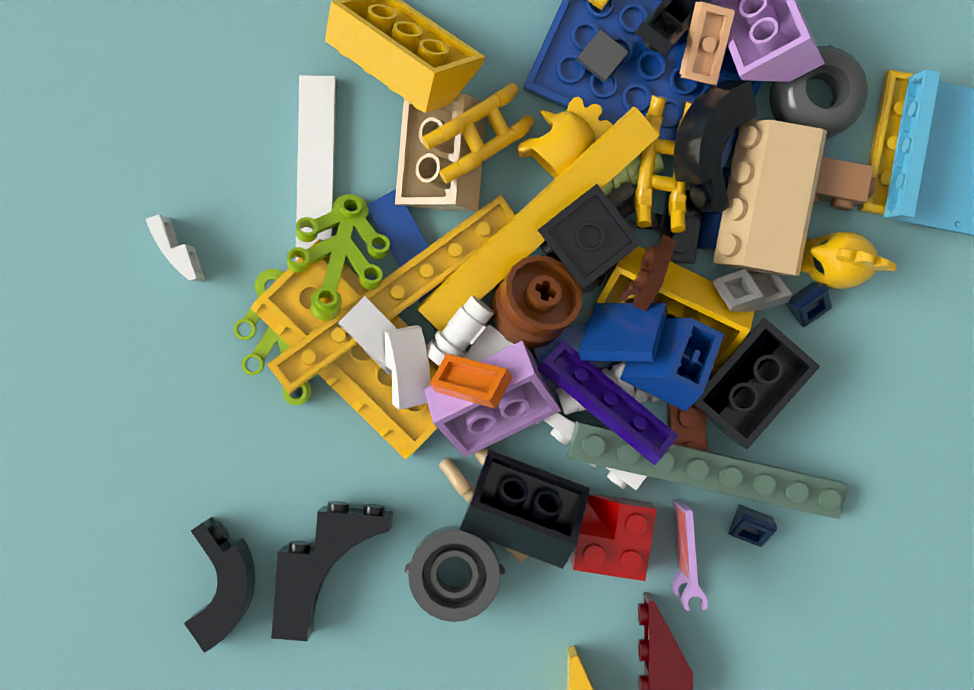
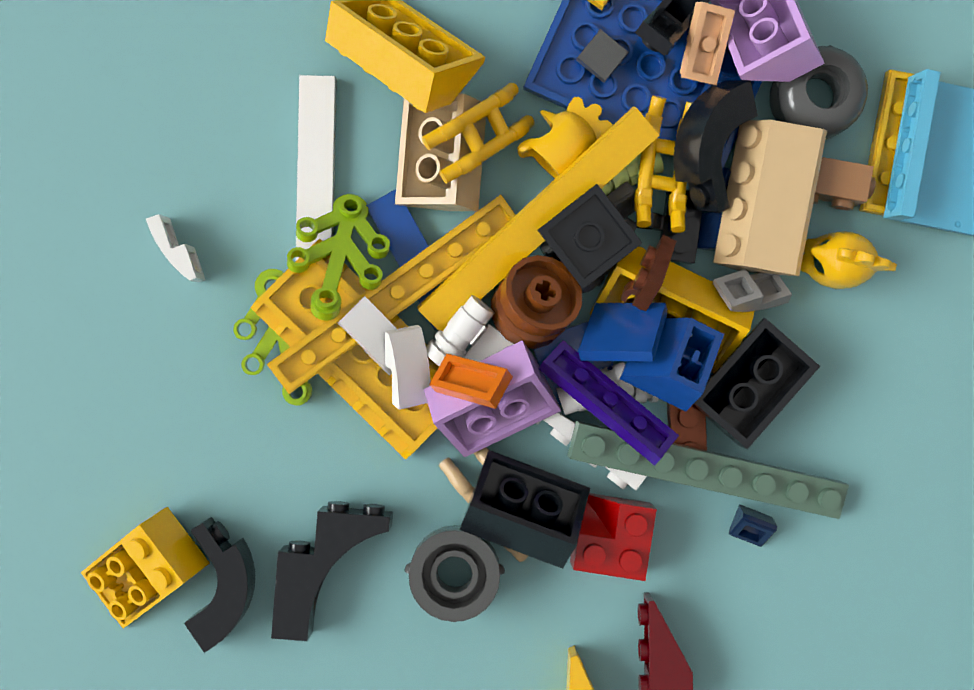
lavender flag [671,499,708,611] -> none
dark blue slope [786,282,832,327] -> none
none -> yellow slope [81,507,210,629]

